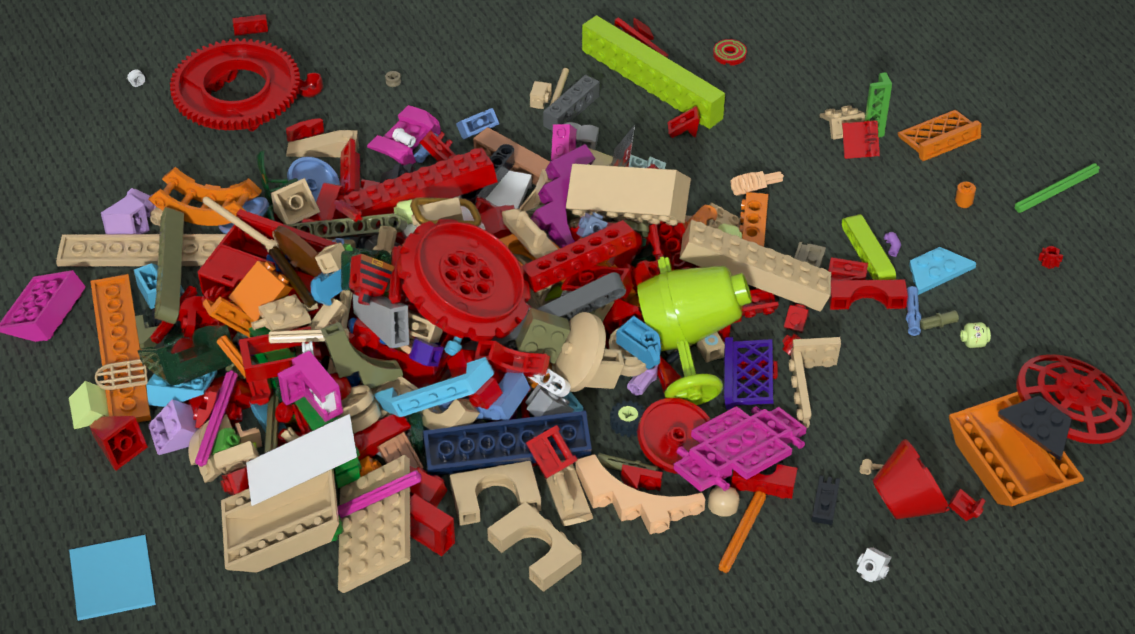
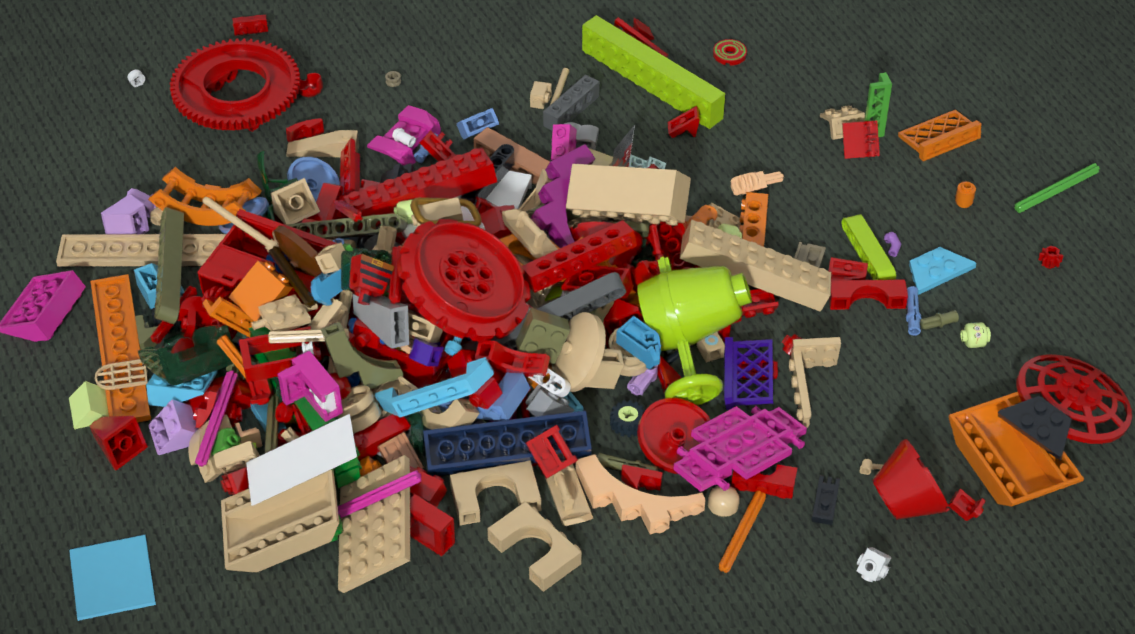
sand blue brick [577,212,608,238] -> none
red bracket [784,304,809,333] -> none

